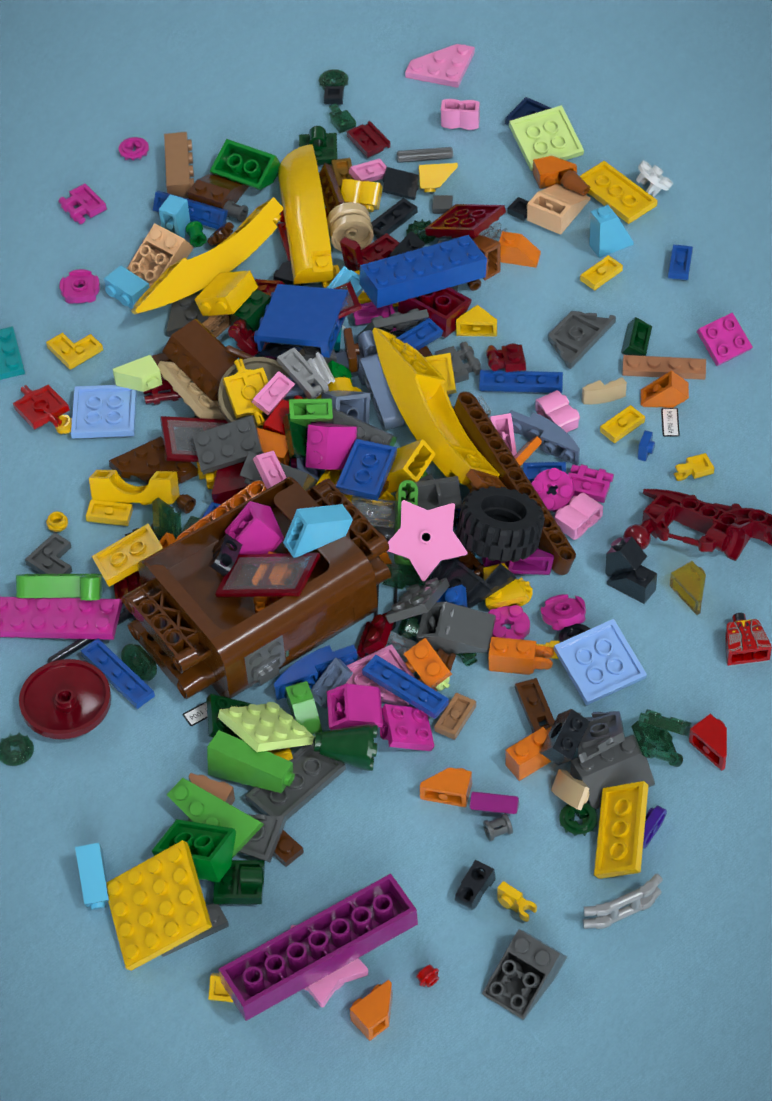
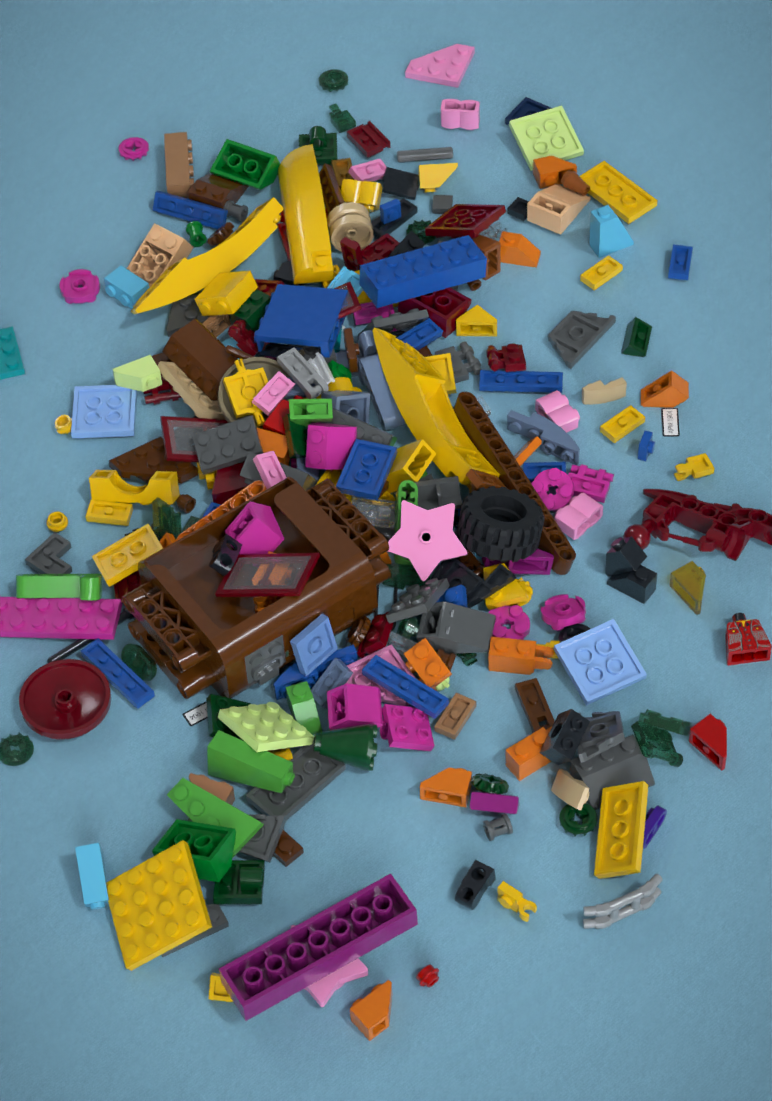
red plate [13,385,70,430] -> none
yellow plate [46,332,103,370] -> none
dark pink plate [58,183,107,224] -> none
medium azure brick [159,194,190,238] -> none
medium azure slope [283,504,353,558] -> none
black plate [324,86,344,105] -> none
dark grey slope [482,929,567,1020] -> none
bright pink slope [489,413,517,456] -> none
nougat plate [622,355,706,380] -> none
white plate [636,160,673,197] -> none
dark pink plate [696,312,753,366] -> none
none -> medium blue plate [290,614,338,676]
none -> reddish brown gear [346,616,371,648]
none -> blue plate [380,198,401,224]
none -> dark green gear [471,773,509,794]

